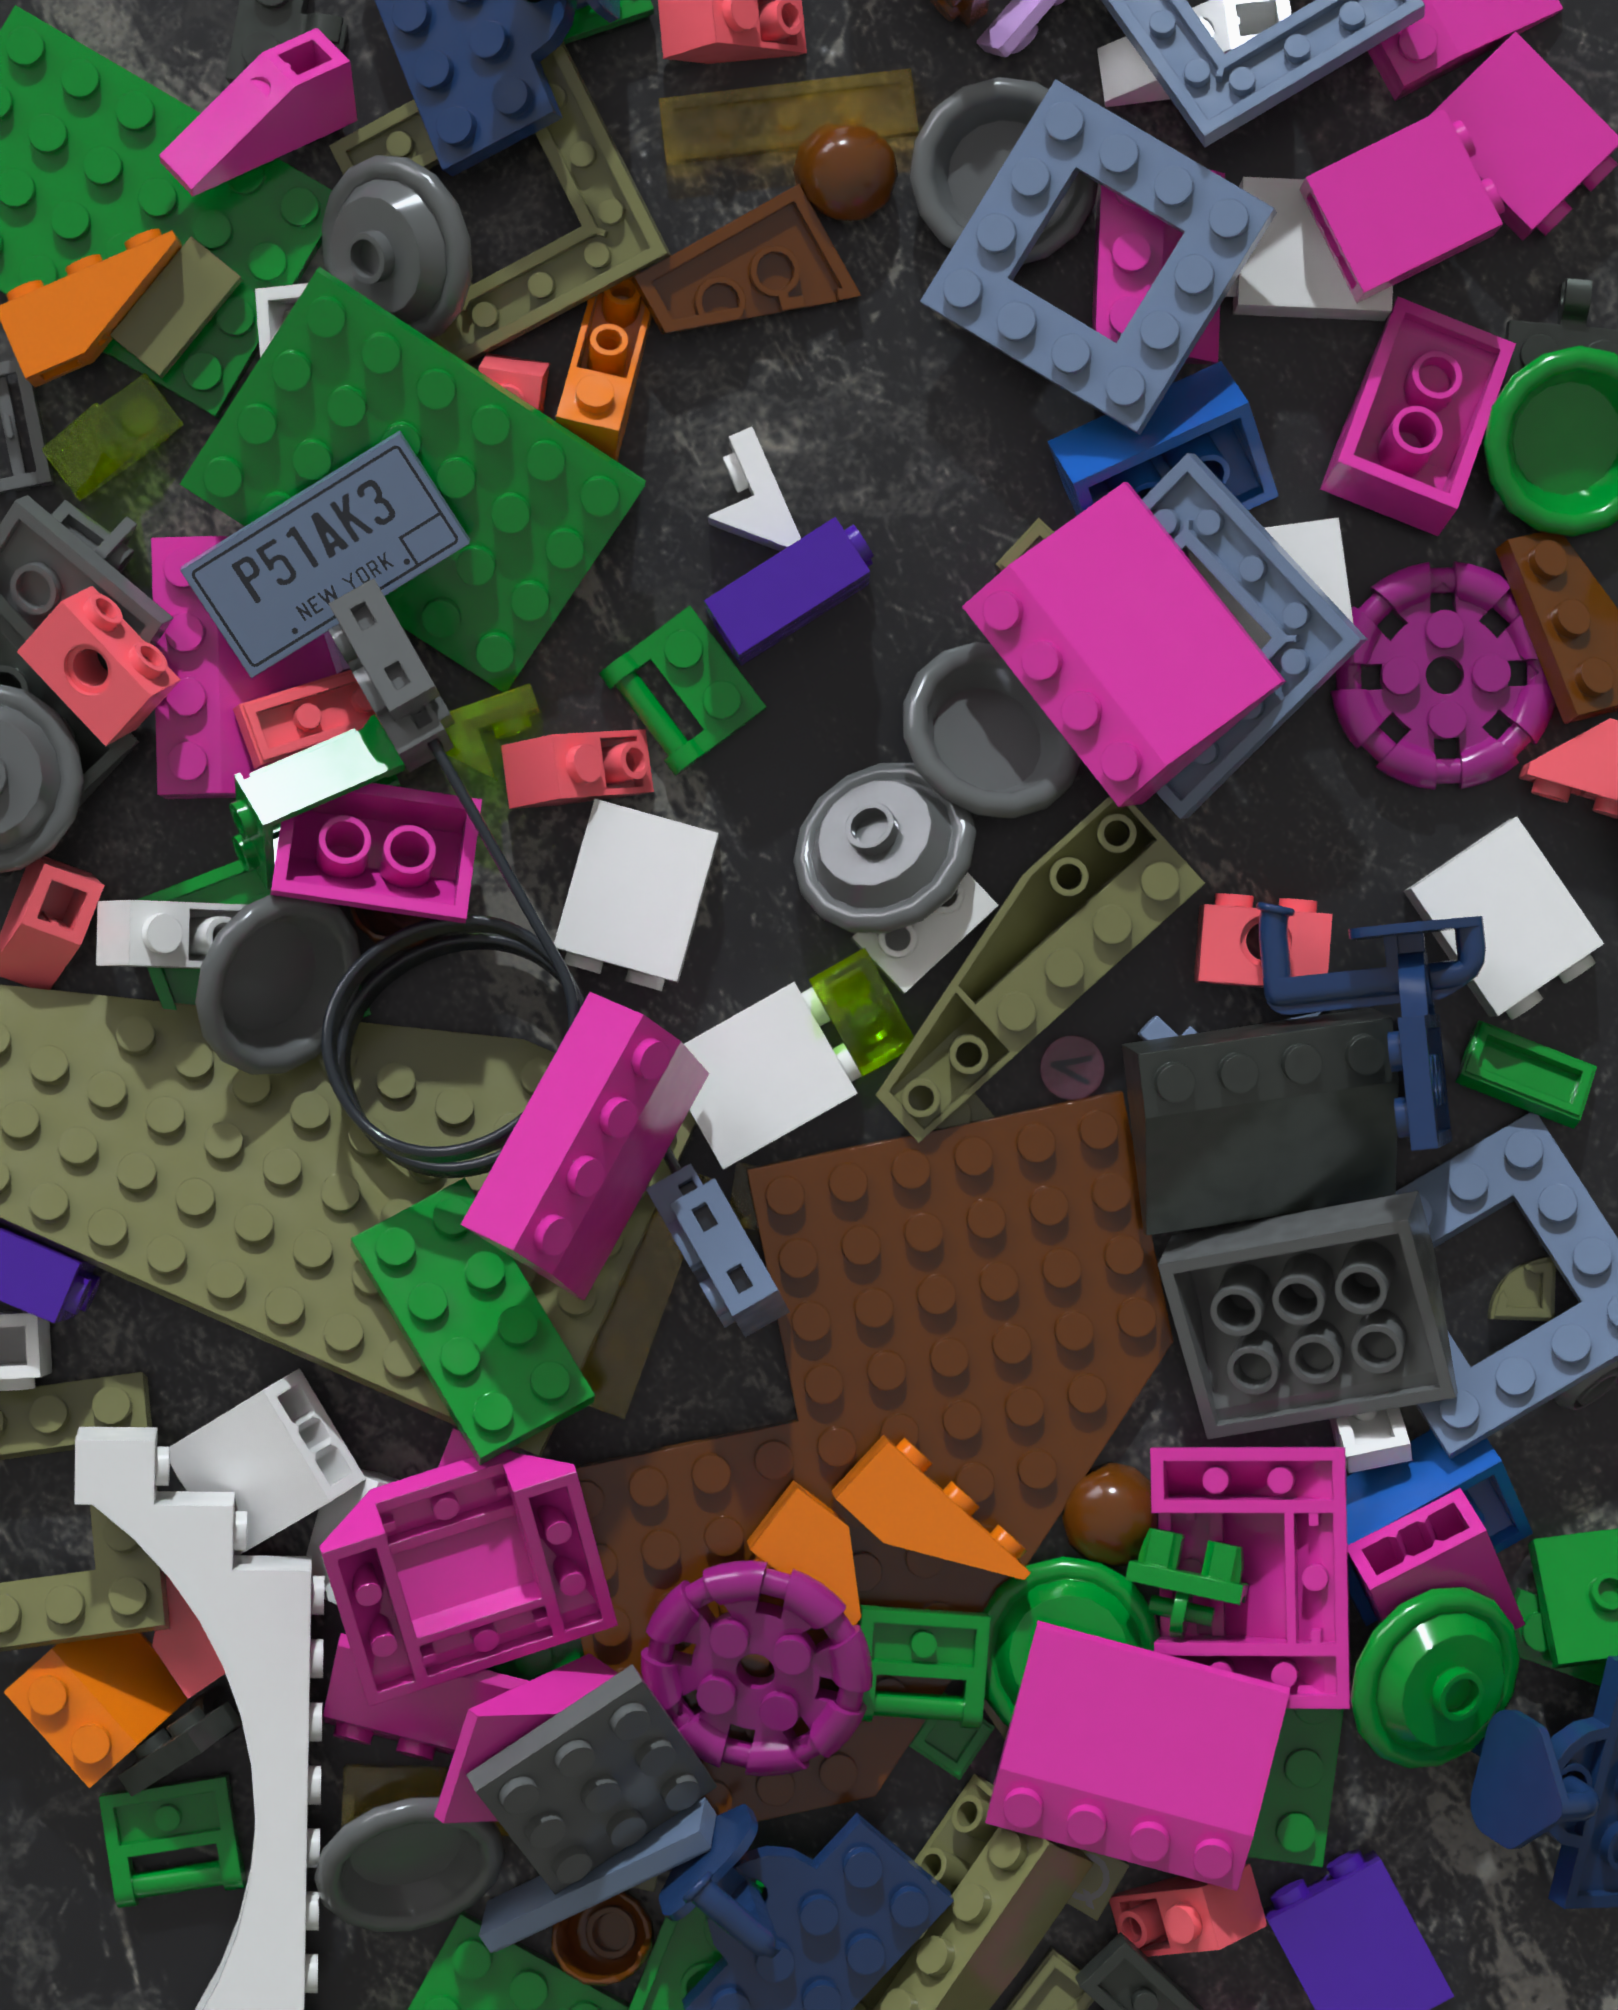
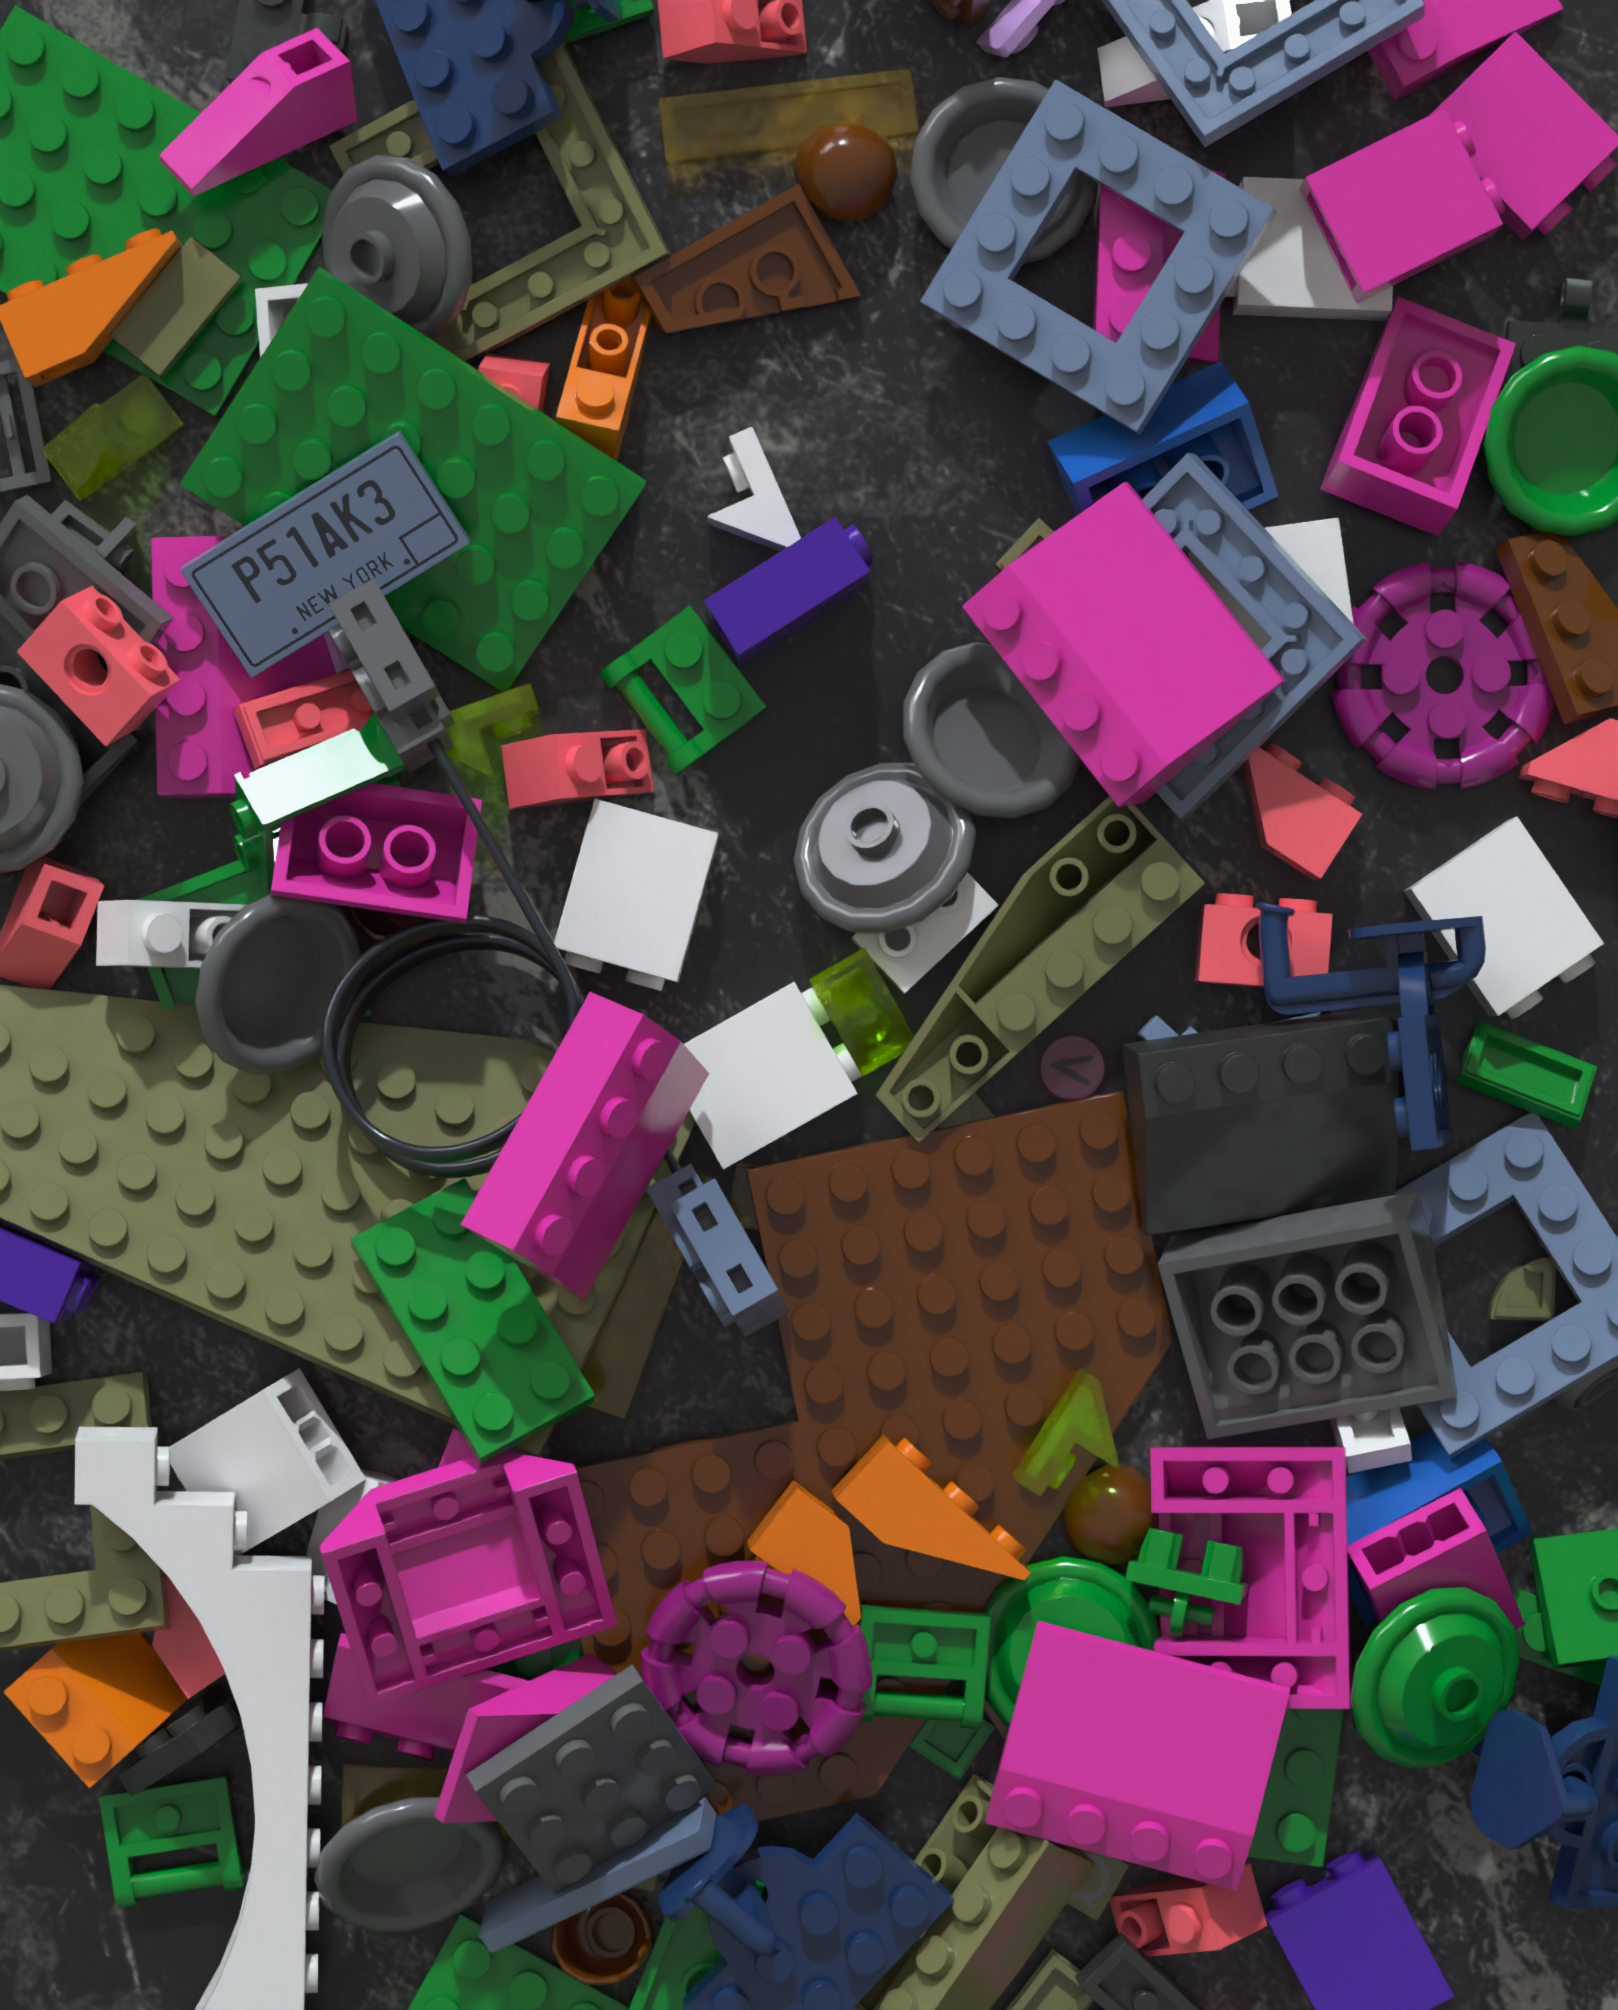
none -> clear neon green slope [1012,1368,1119,1497]
none -> coral slope [1243,743,1362,882]

